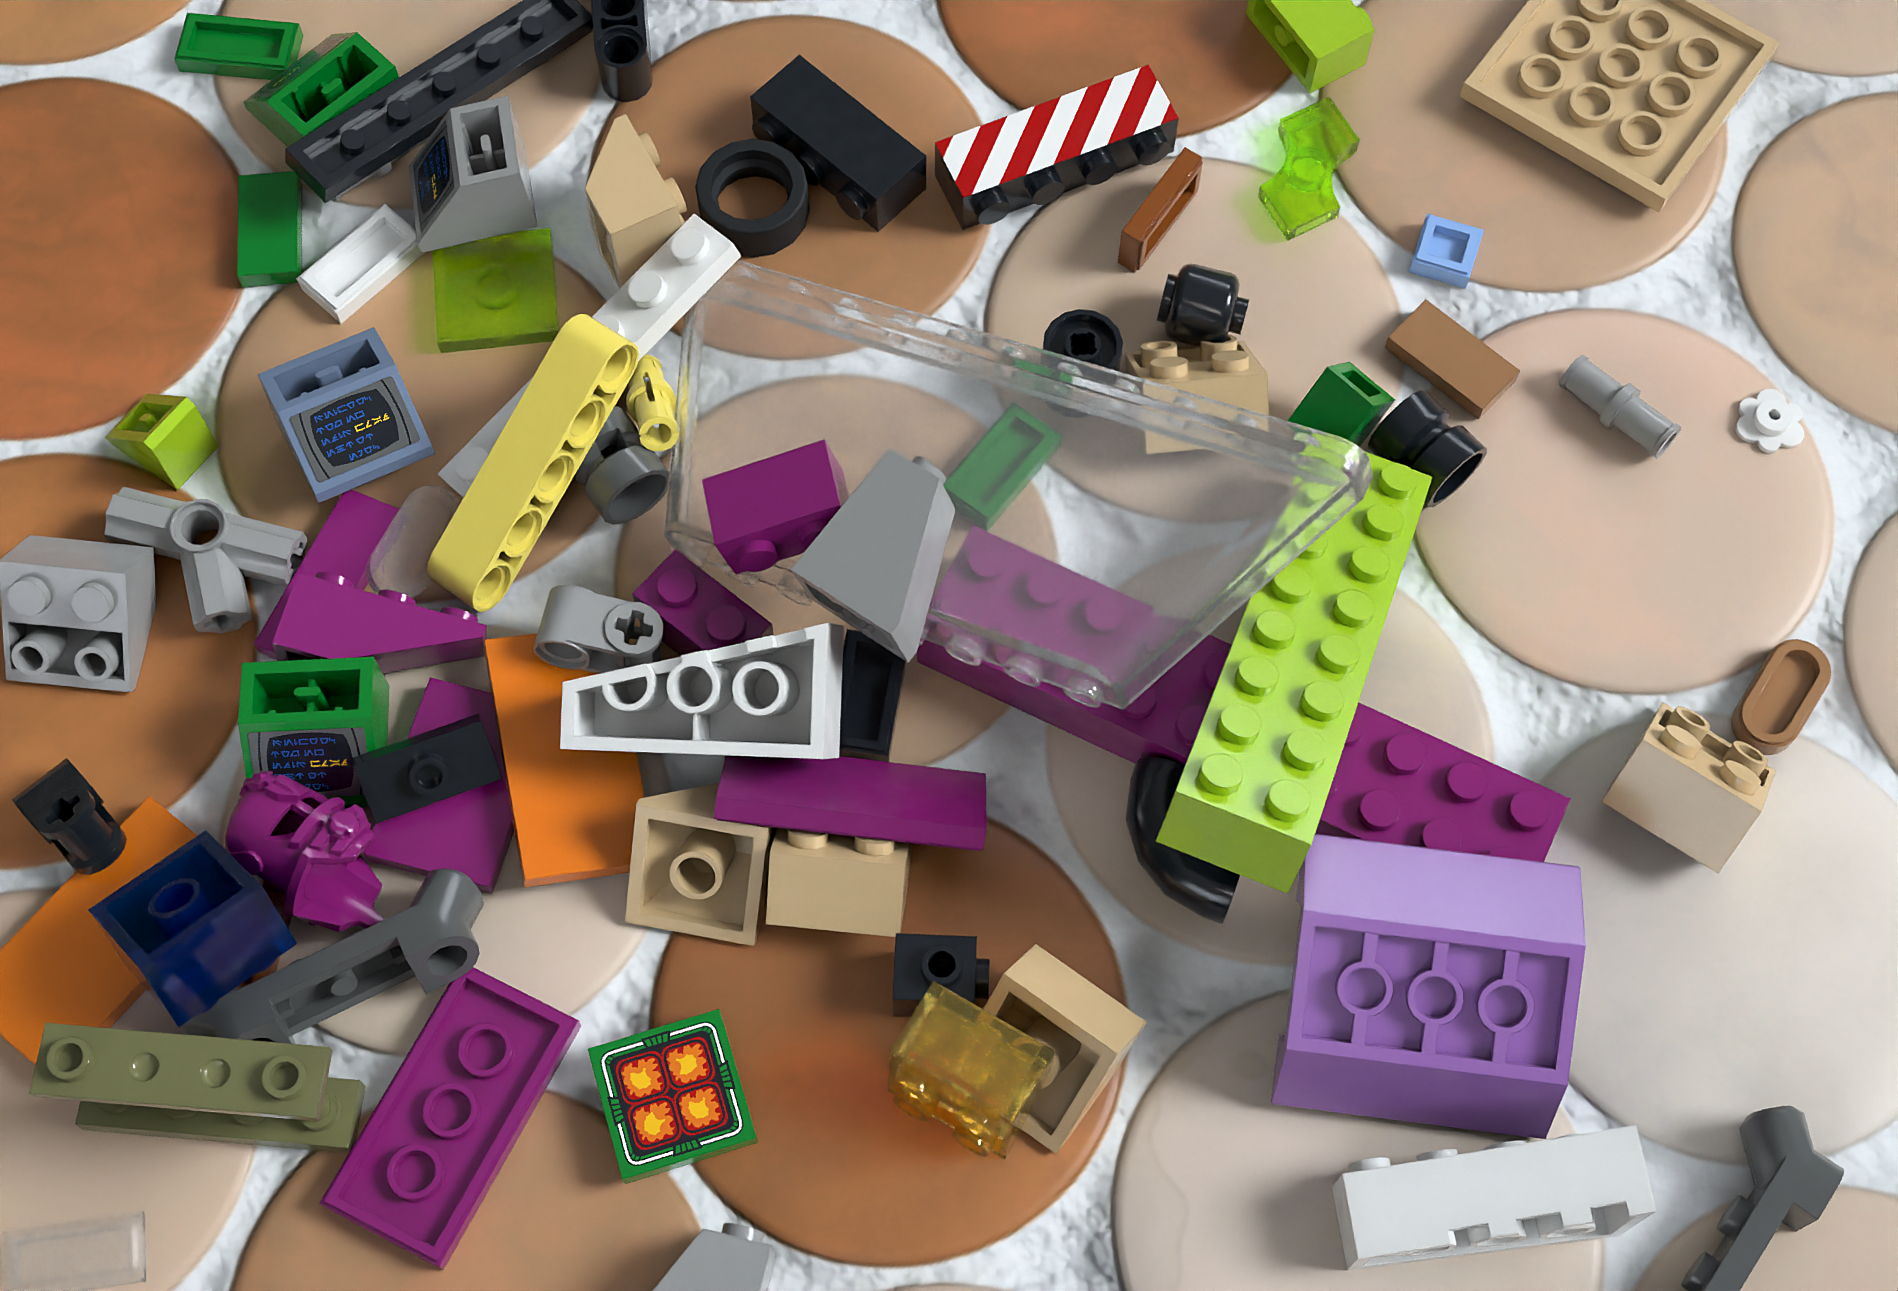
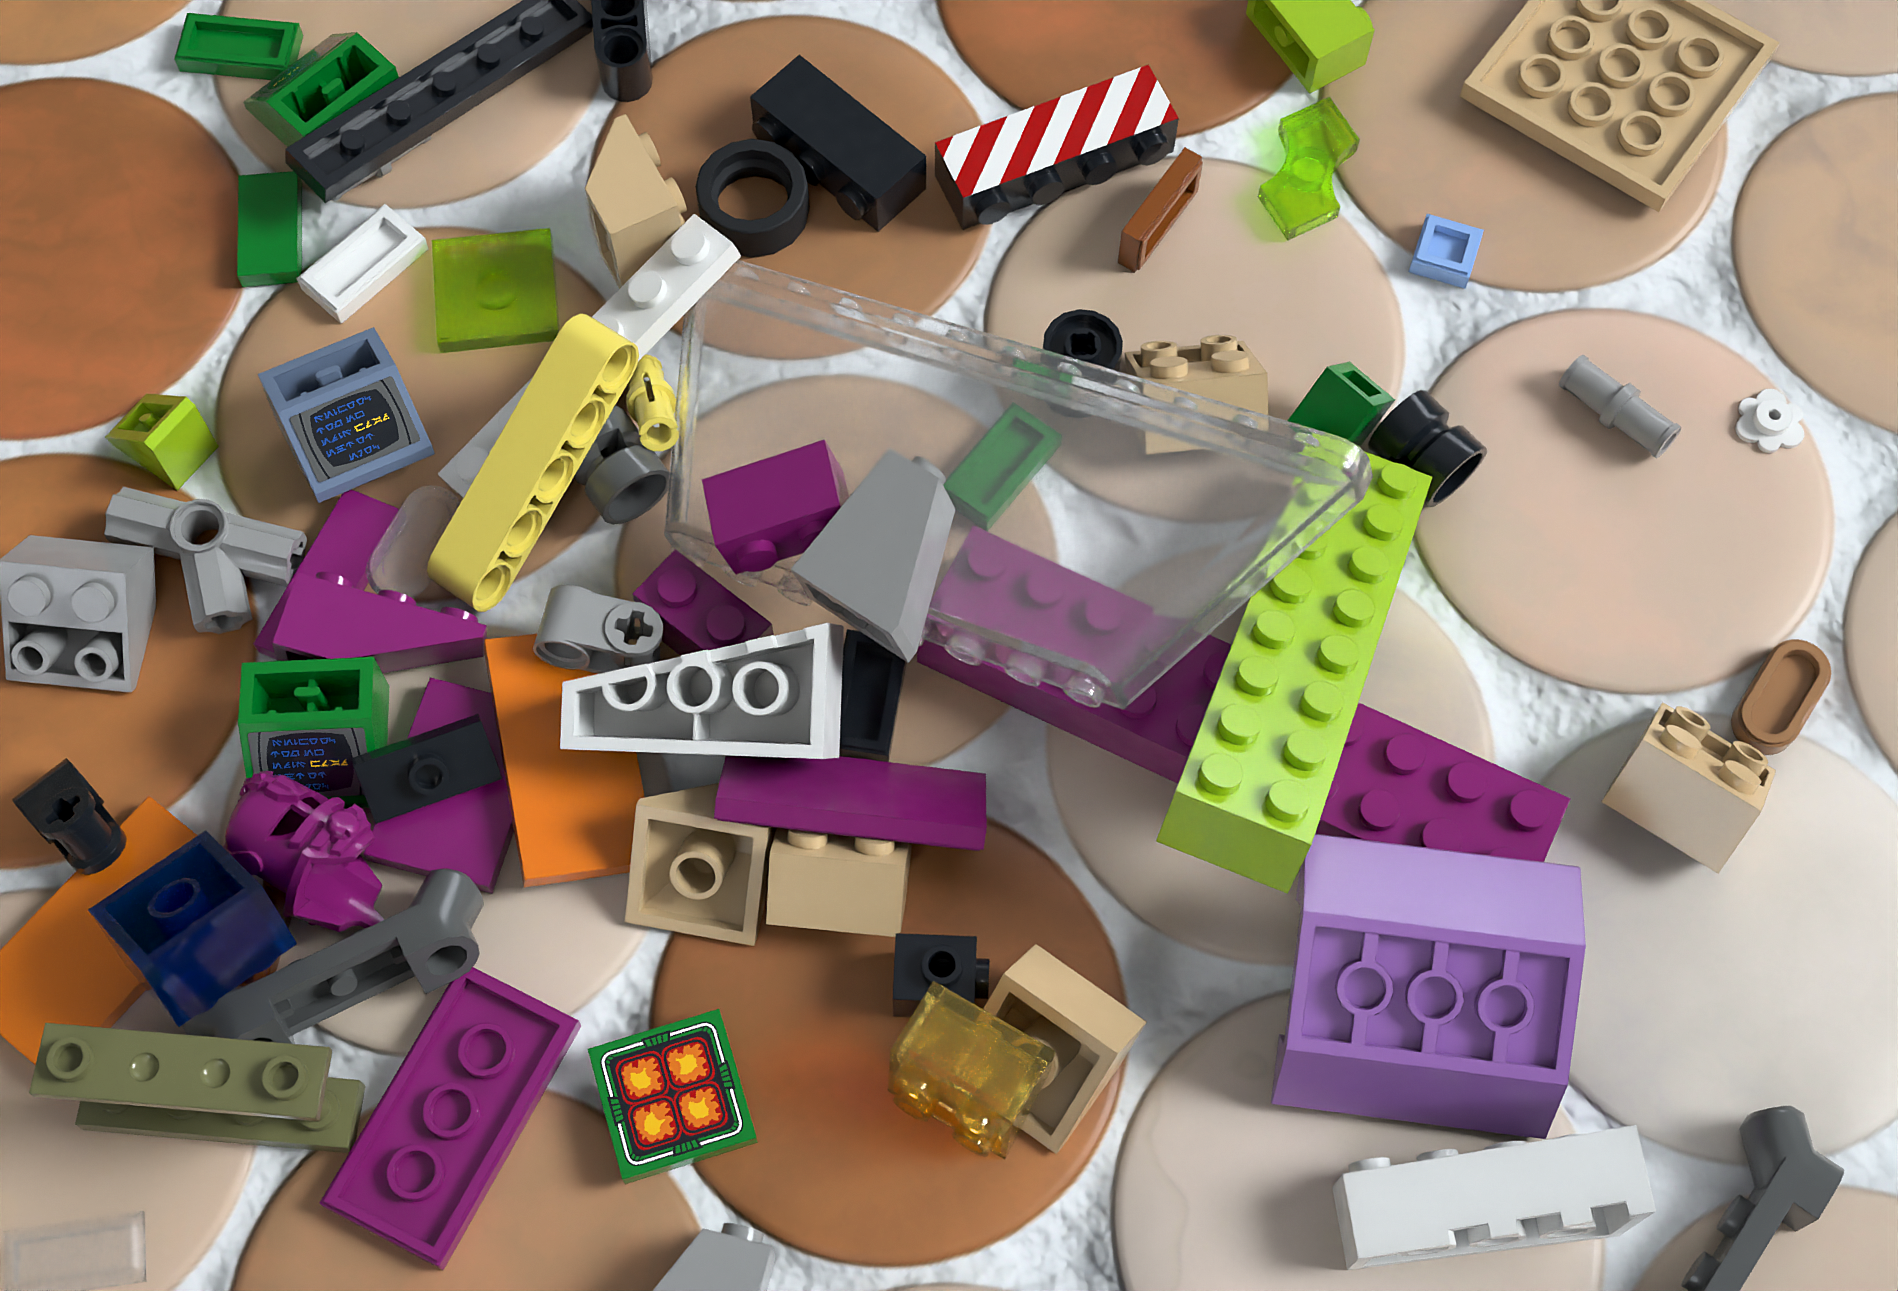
light grey slope [409,96,538,253] -> none
black cylinder [1126,756,1240,924] -> none
black head [1157,264,1249,347] -> none
medium nougat tile [1385,299,1520,420] -> none

